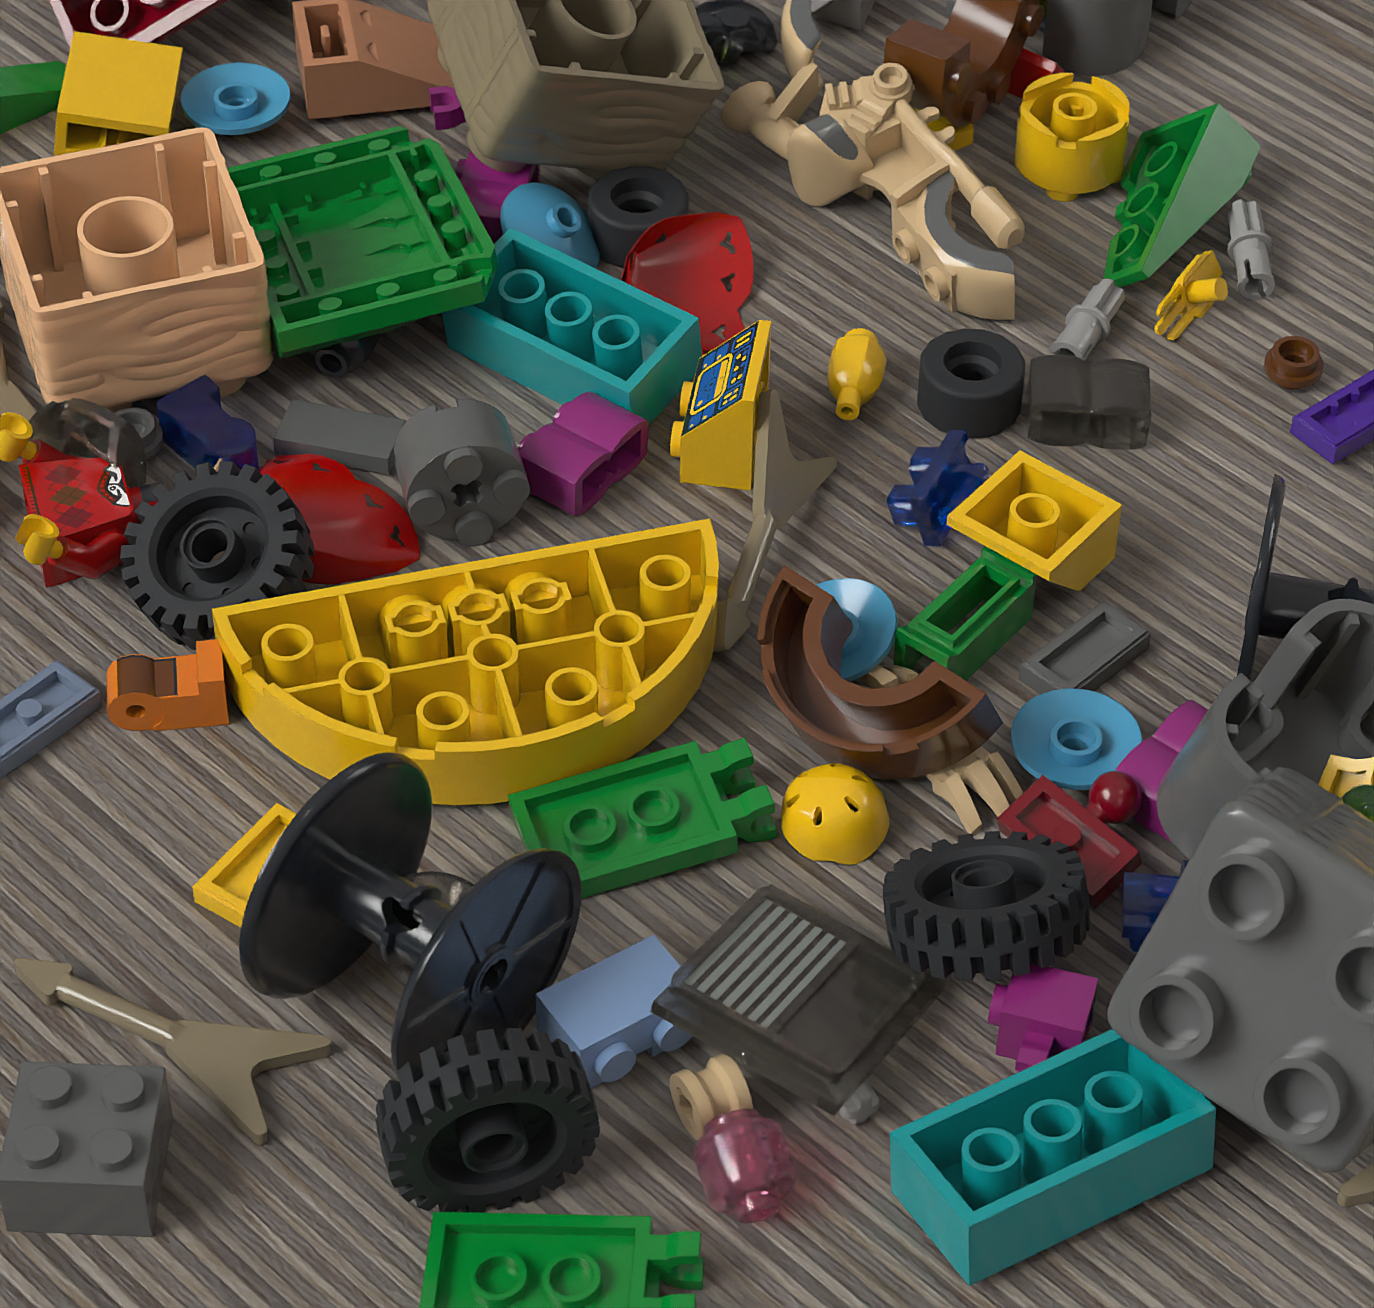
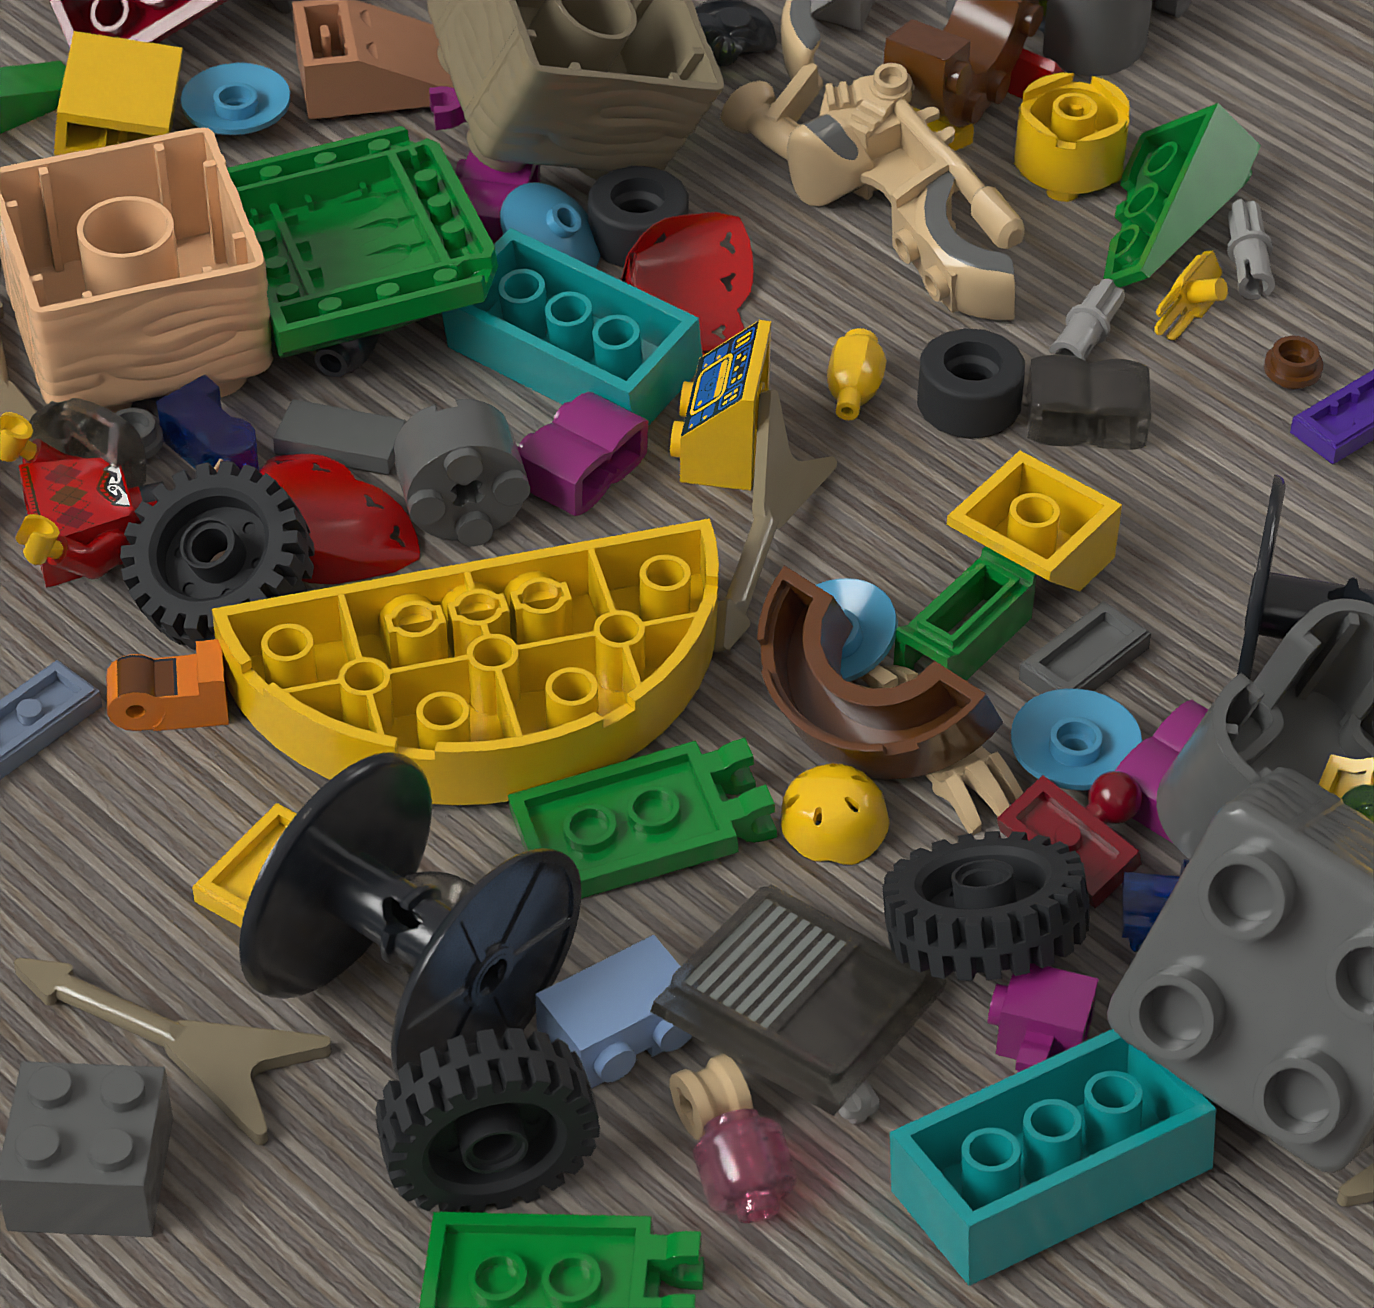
clear blue hips [887,430,991,546] -> none

